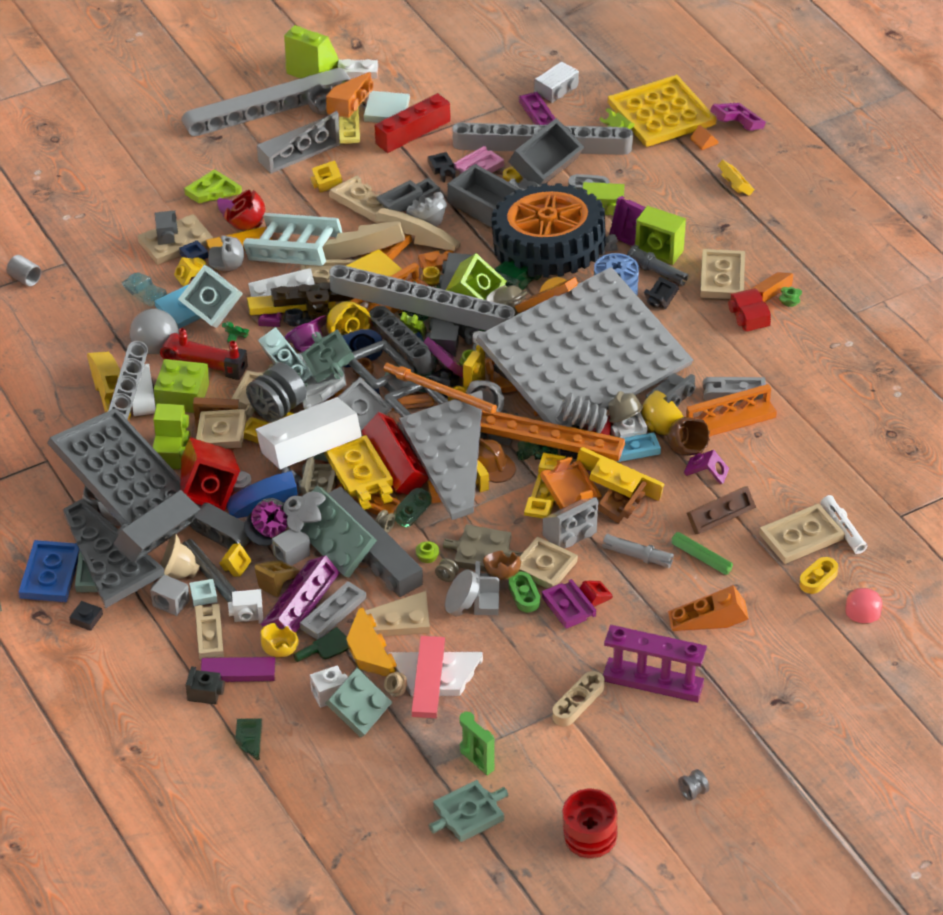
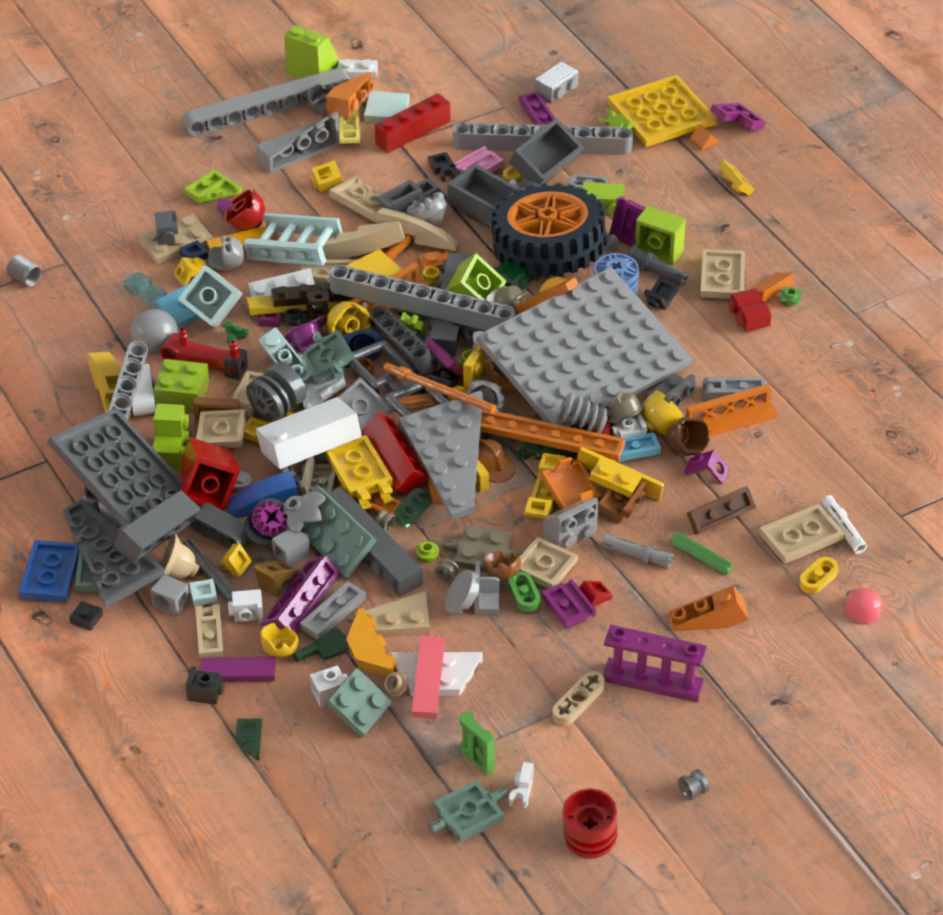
none -> white plate [509,762,533,809]

